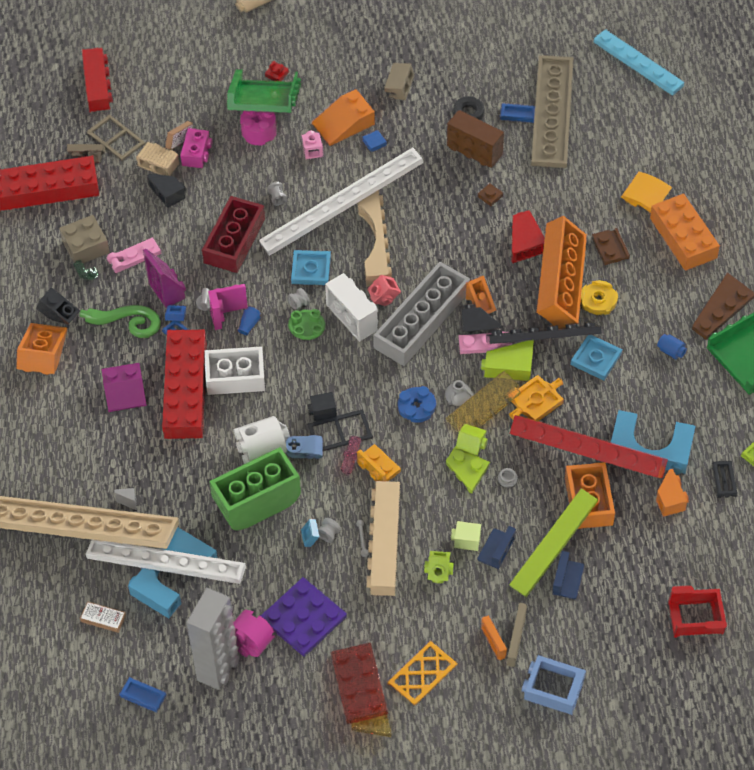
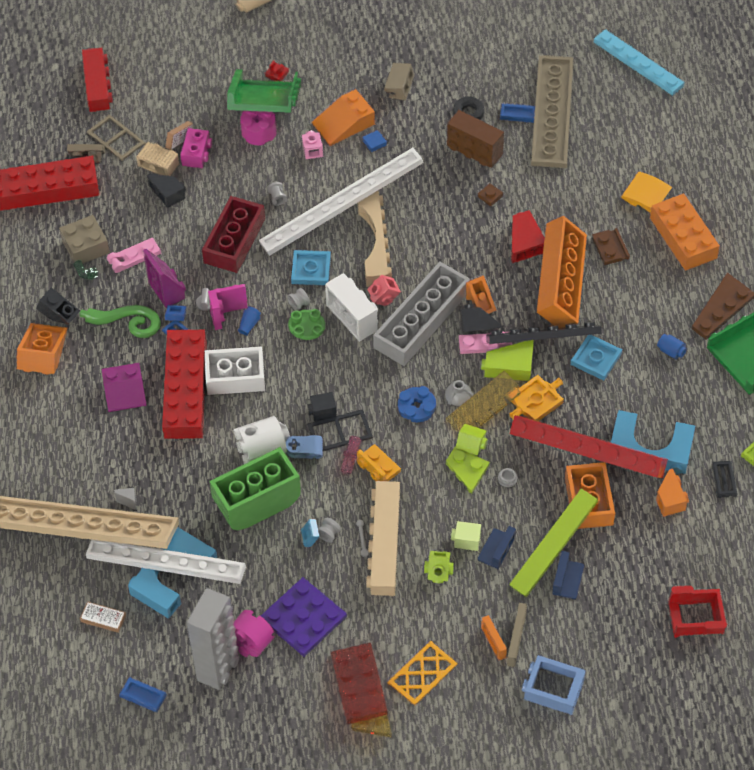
yellow plate [580,280,618,315] -> none

